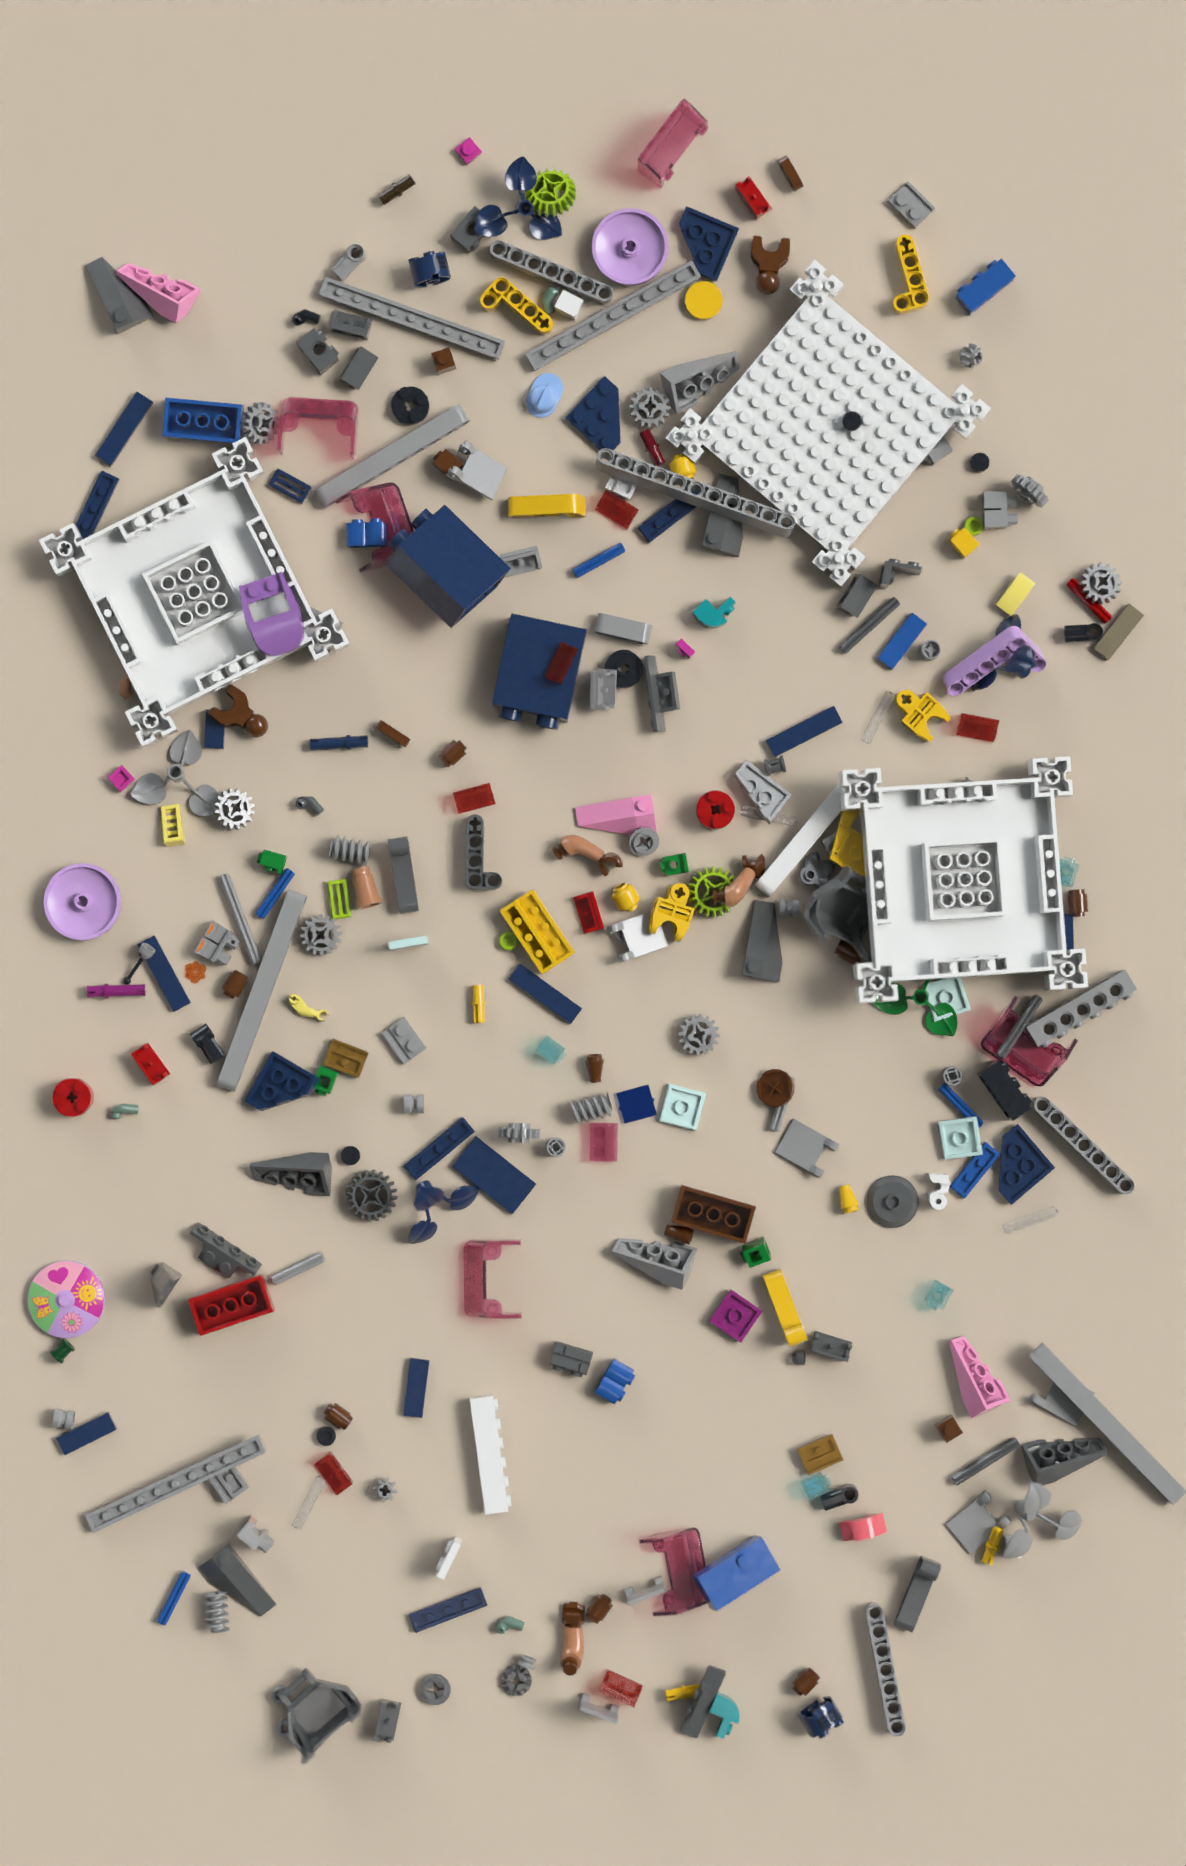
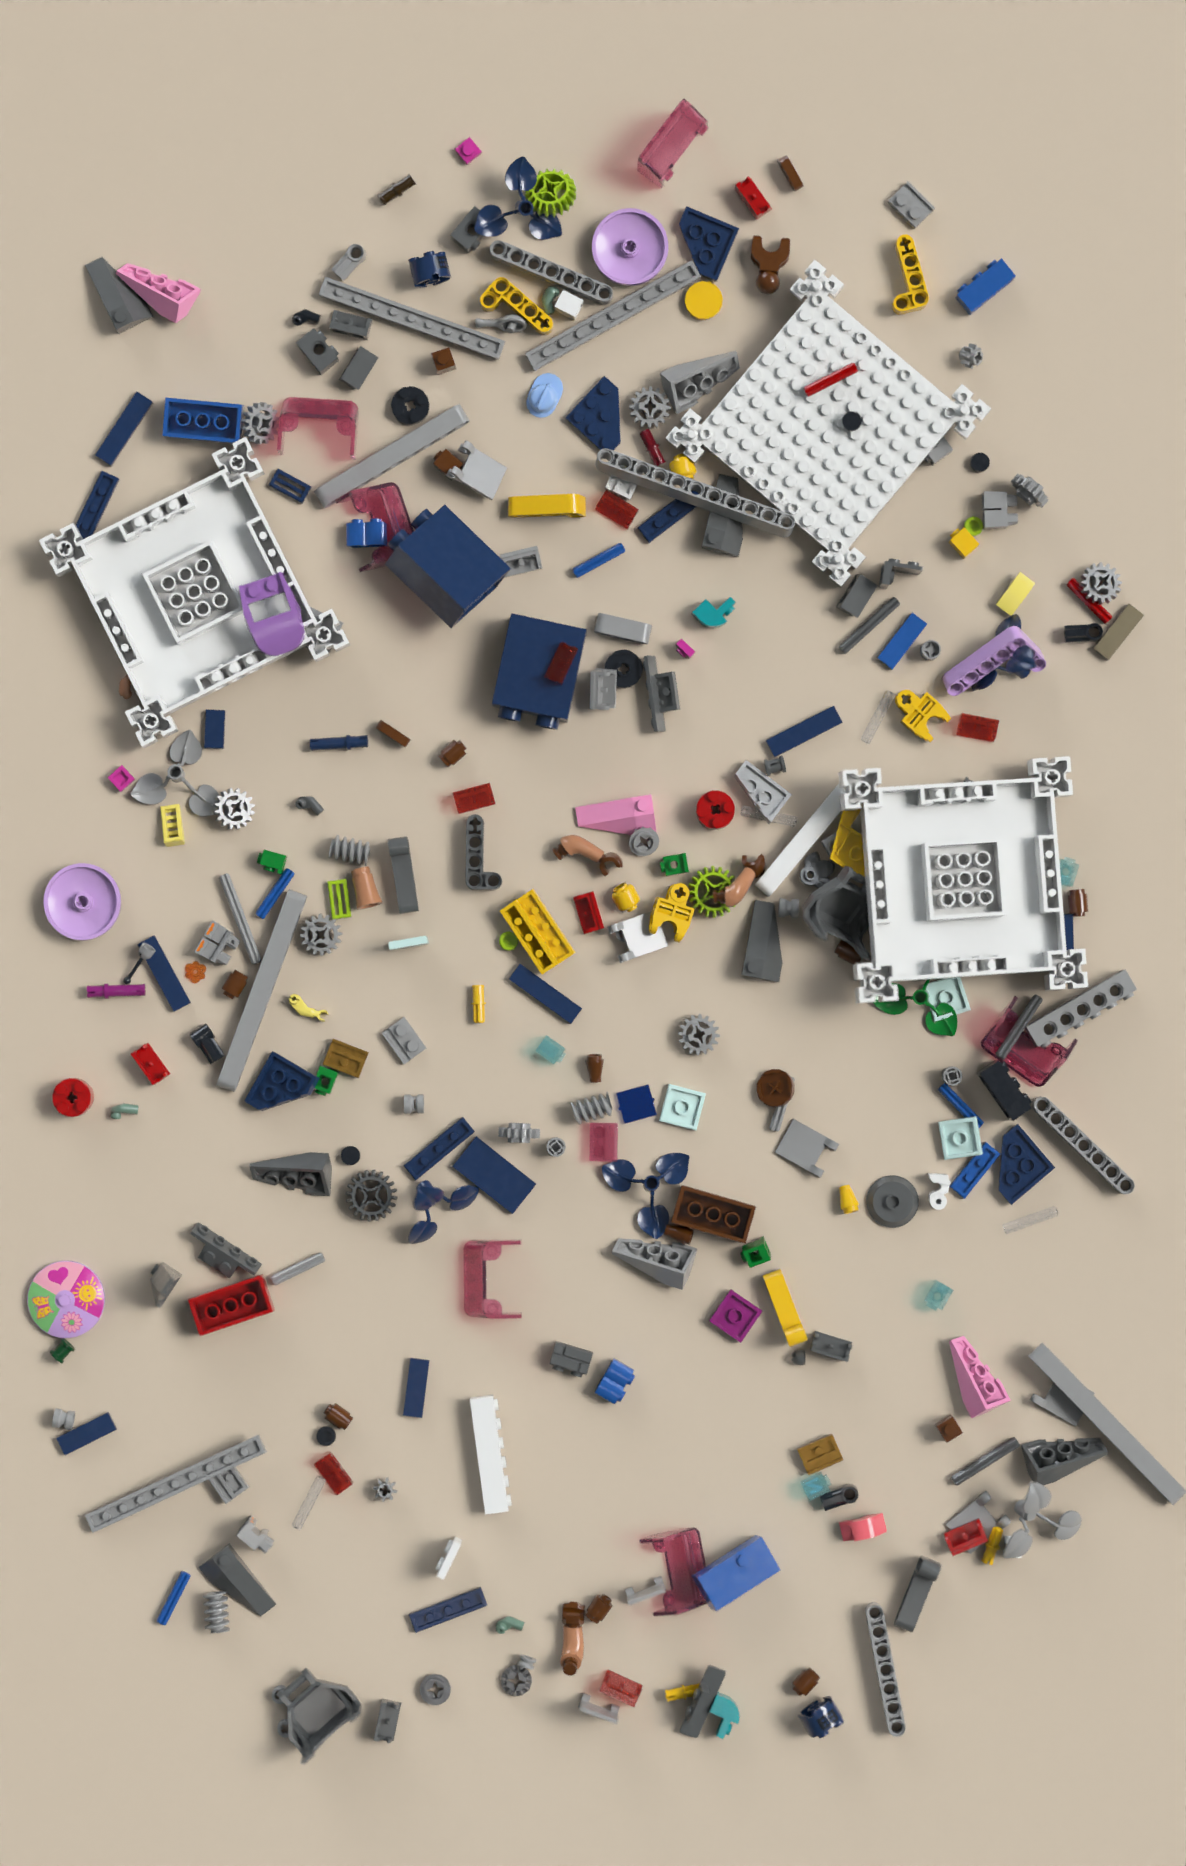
reddish brown piece [208,684,268,738] -> none
none -> light grey piece [475,314,527,333]
none -> dark blue plant [602,1153,690,1239]
none -> red axle [804,363,858,397]
none -> red hinge [944,1518,988,1556]

